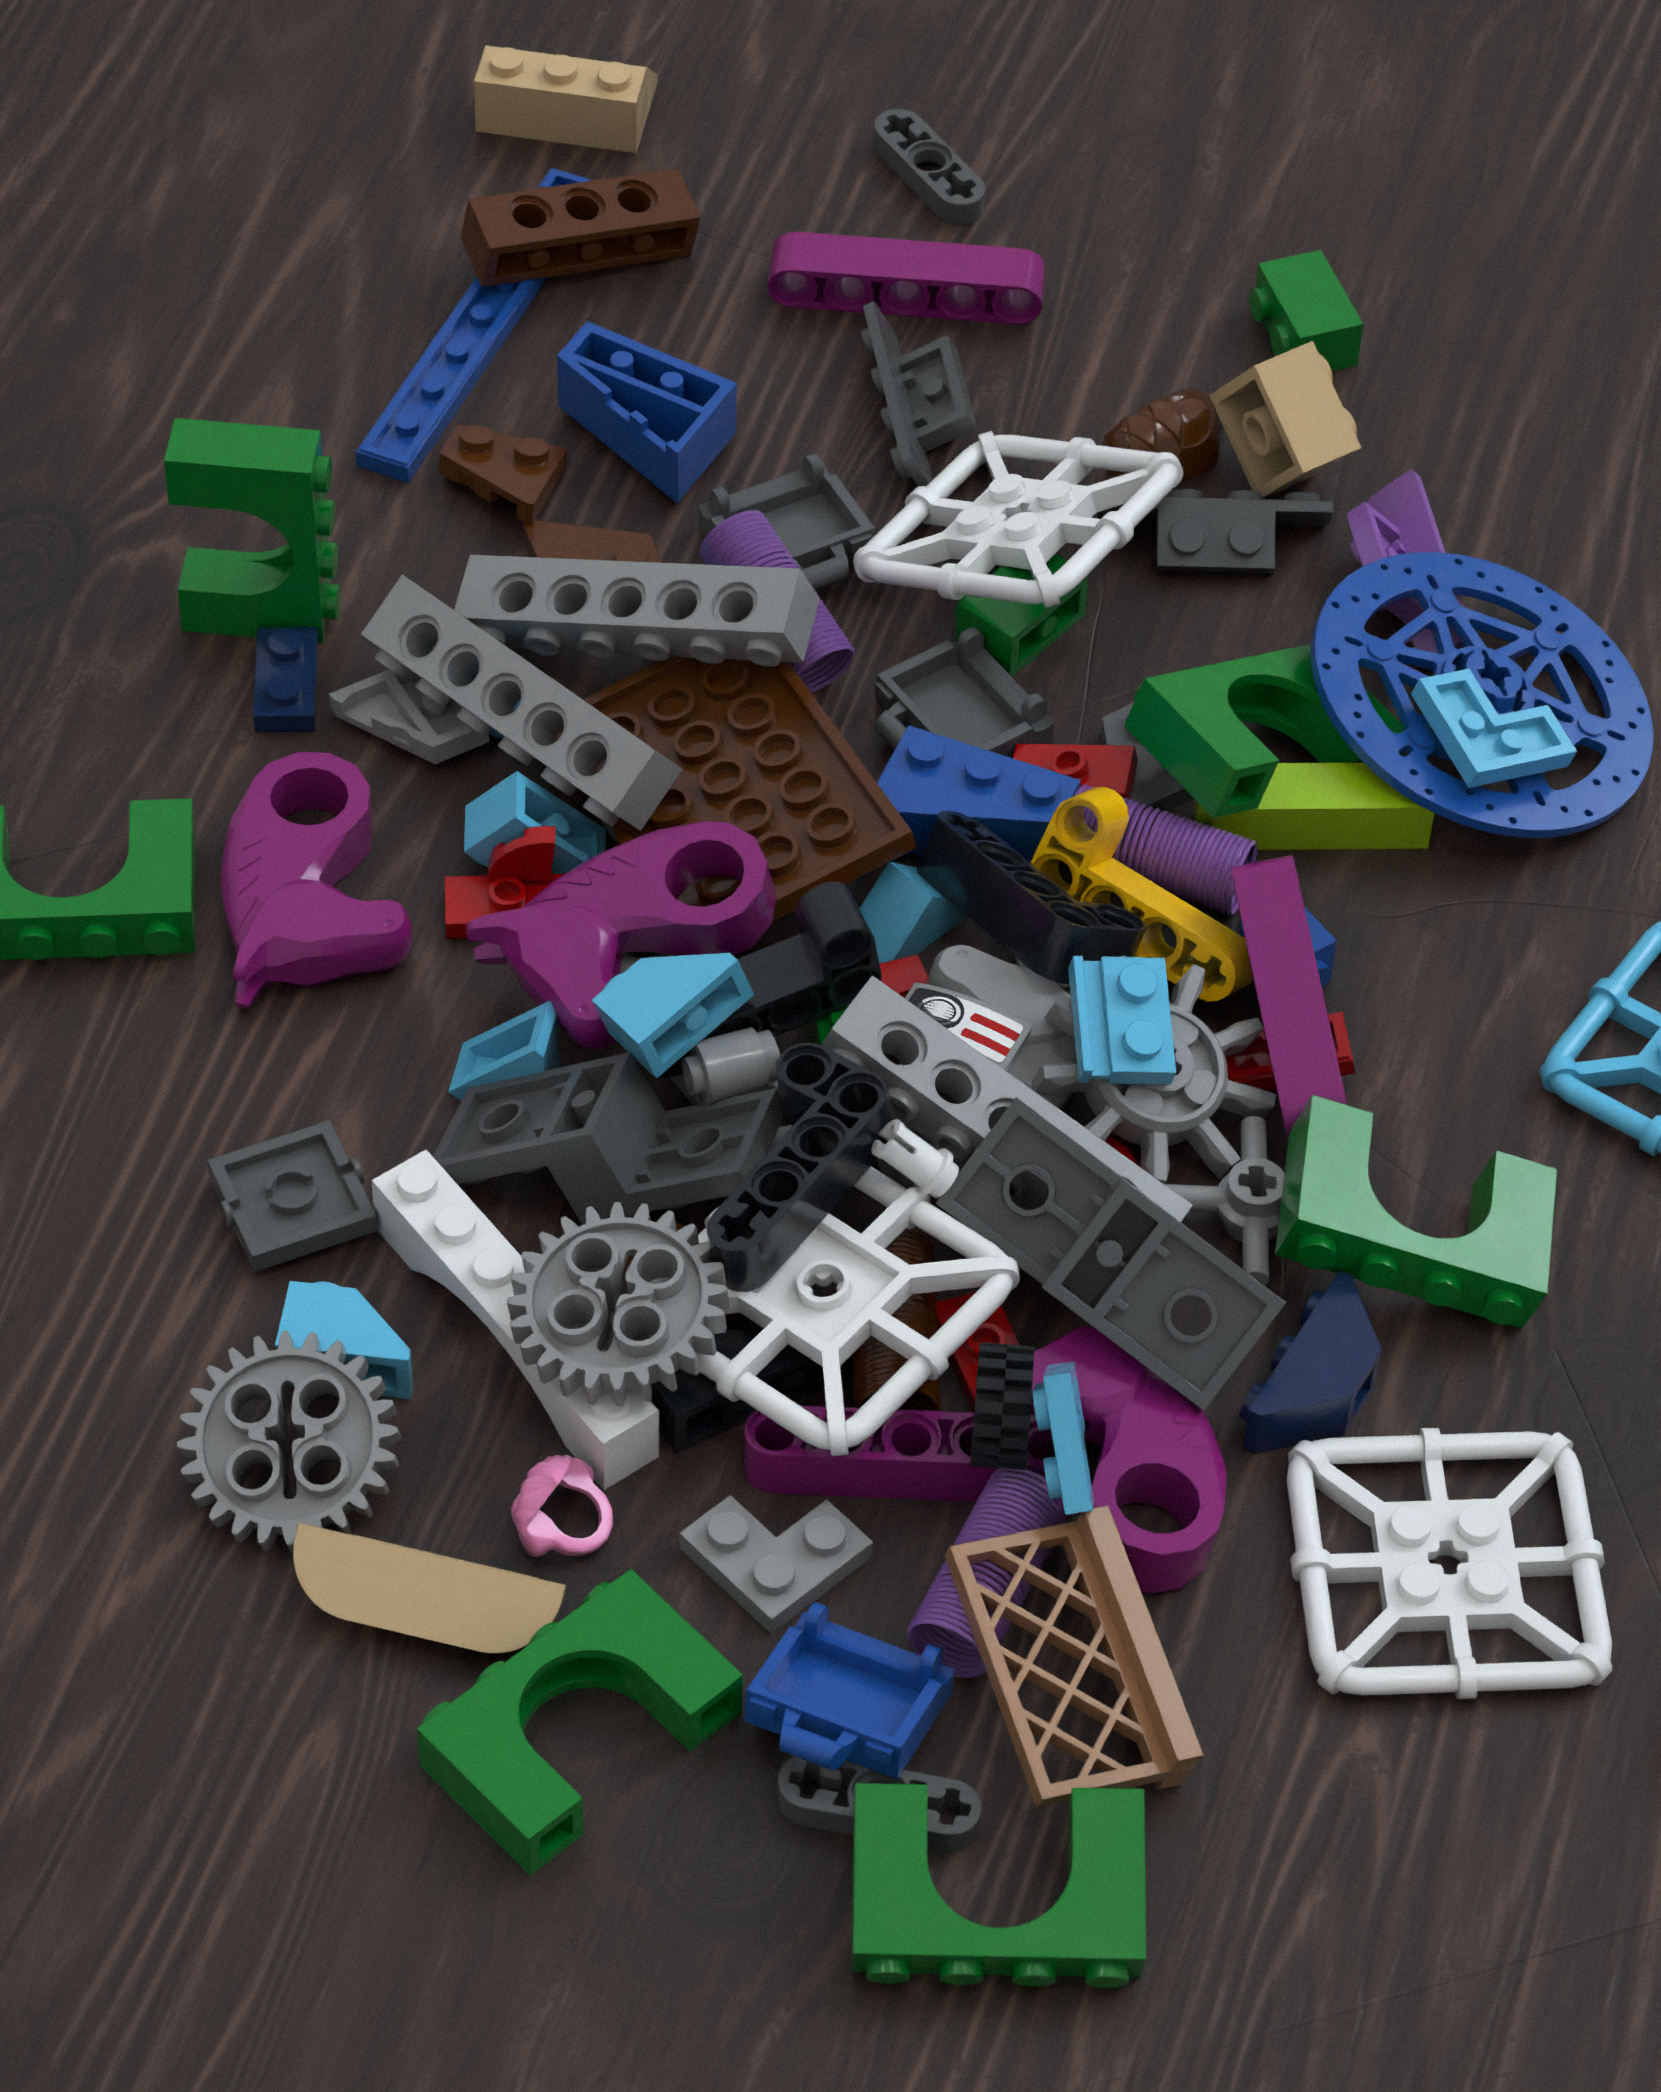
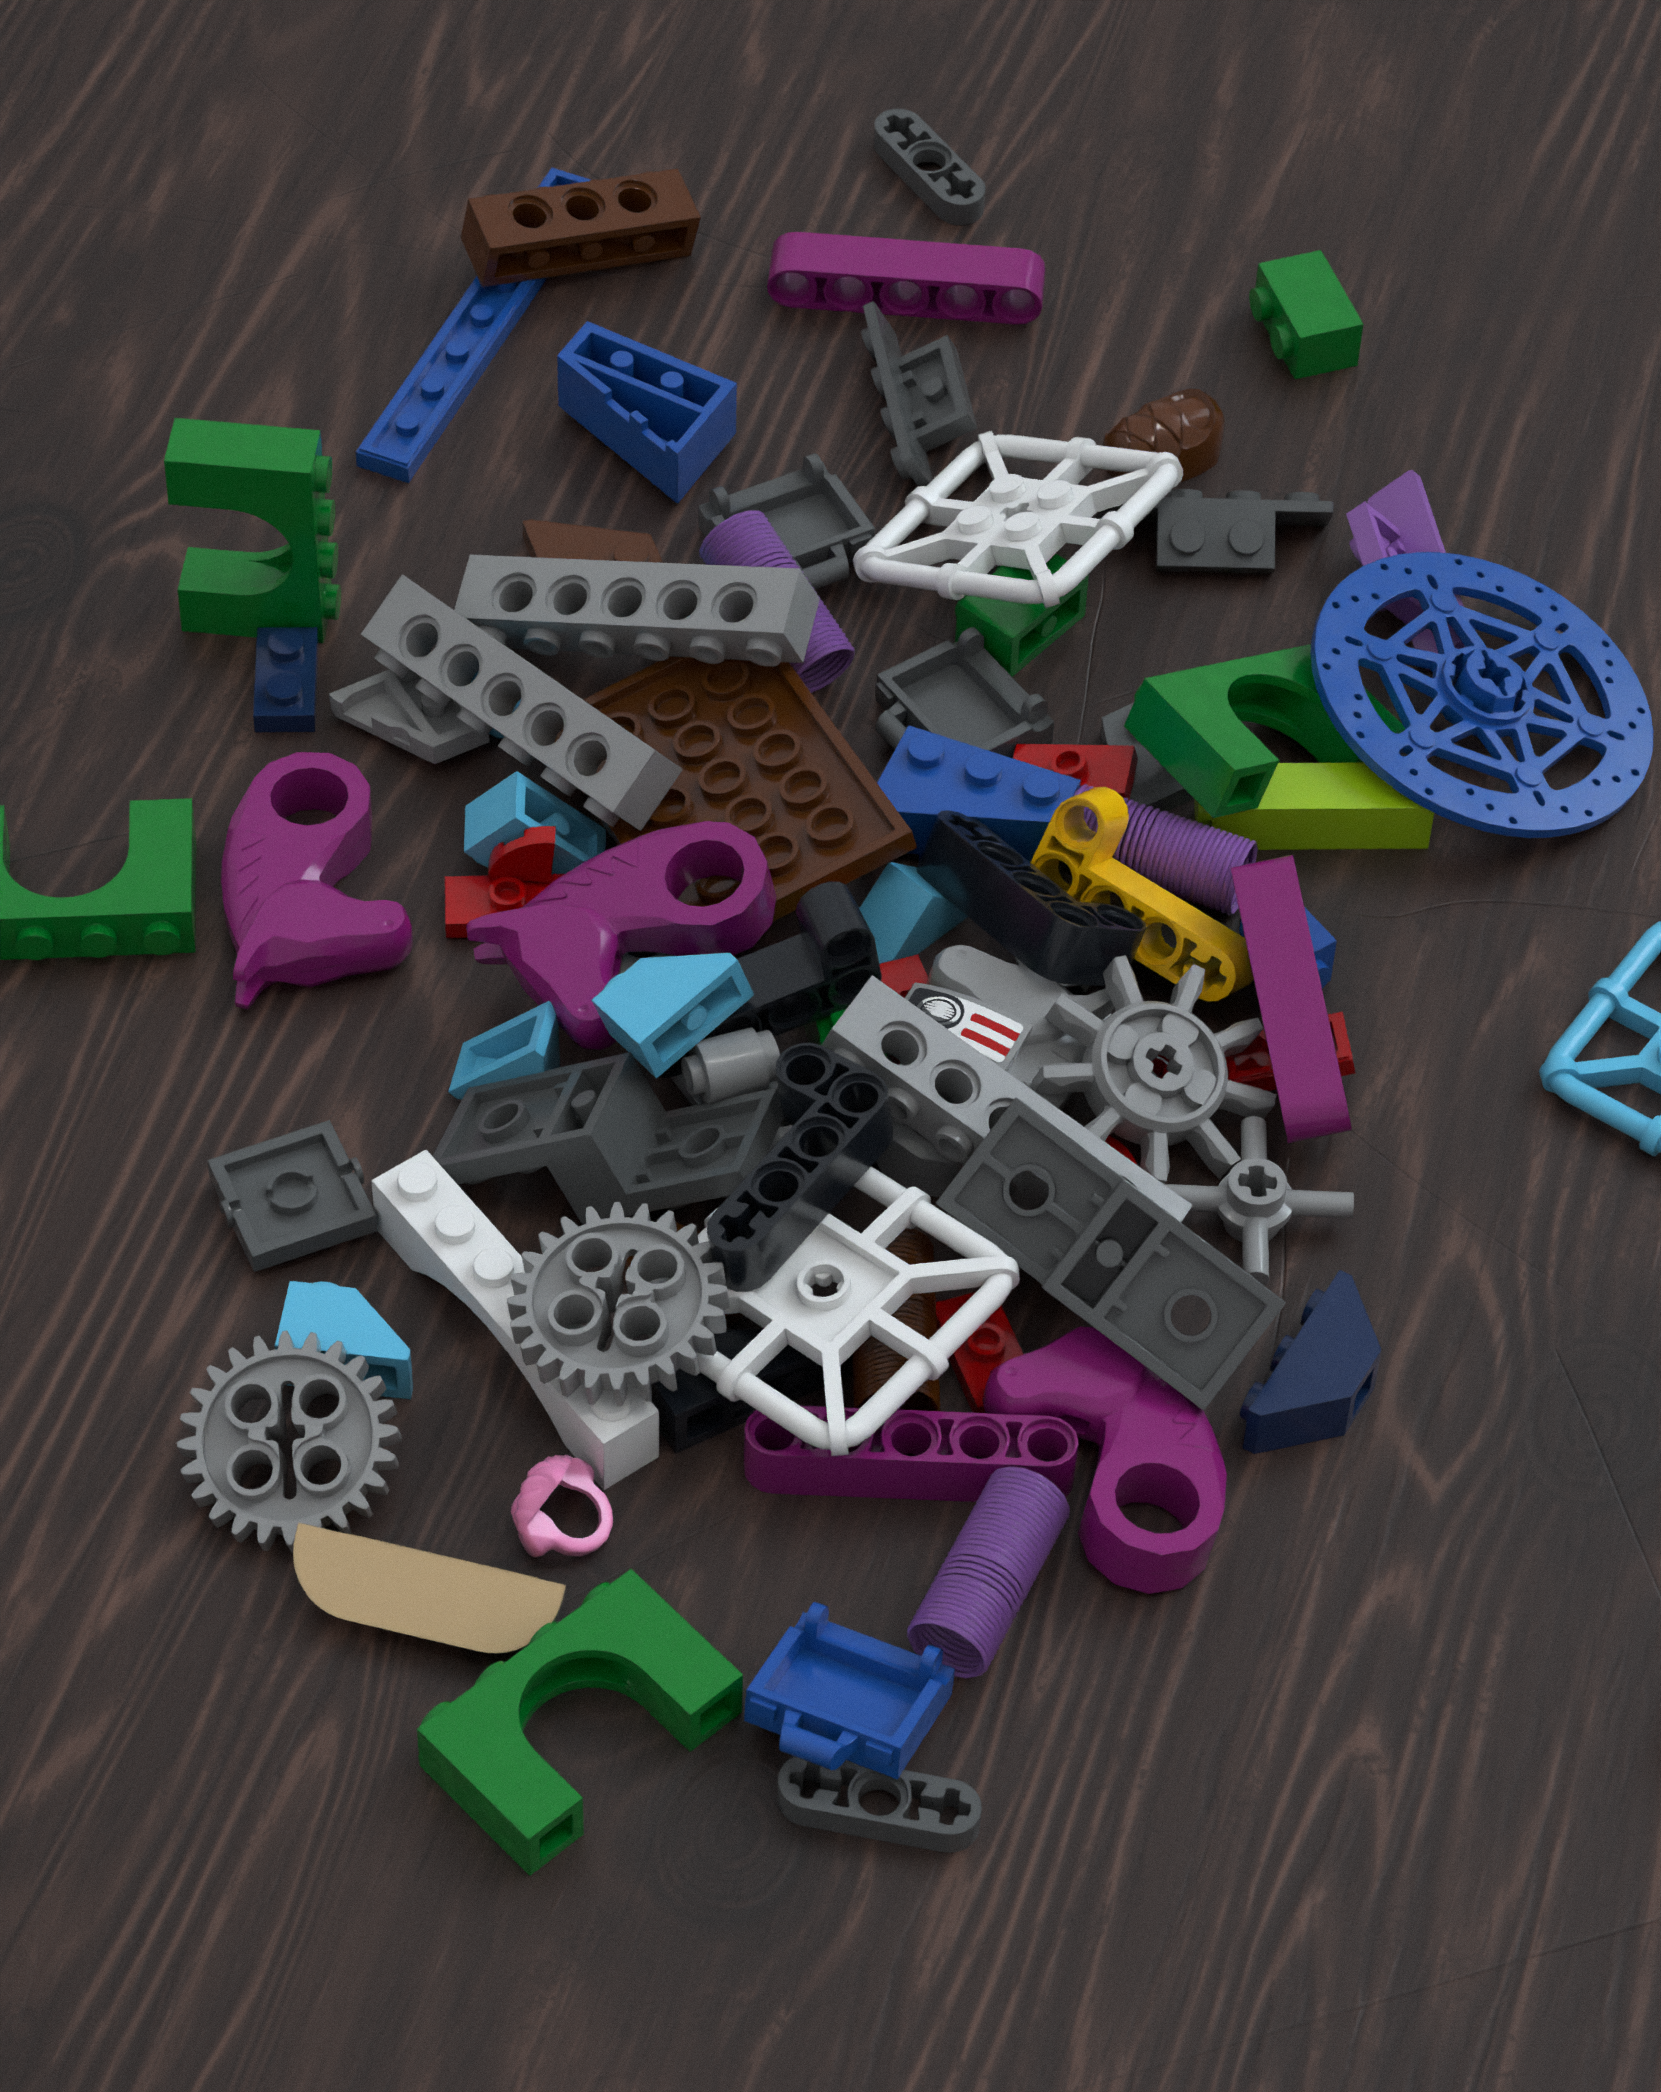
reddish brown wing [438,424,568,524] -> none
tan slope [474,46,658,153] -> none
light grey plate [679,1495,873,1634] -> none
green arch [851,1783,1146,1988] -> none
white pin [871,1119,959,1198] -> none
medium nougat fence [944,1505,1204,1808] -> none
black tyre [970,1342,1035,1470] -> none
medium azure plate [1032,1361,1094,1515] -> none
medium azure plate [1068,956,1176,1085] -> none
tan brick [1209,341,1361,499] -> none
arch [1275,1095,1557,1329] -> none
white plate [1287,1428,1612,1699] -> none
medium azure plate [1411,669,1577,788] -> none

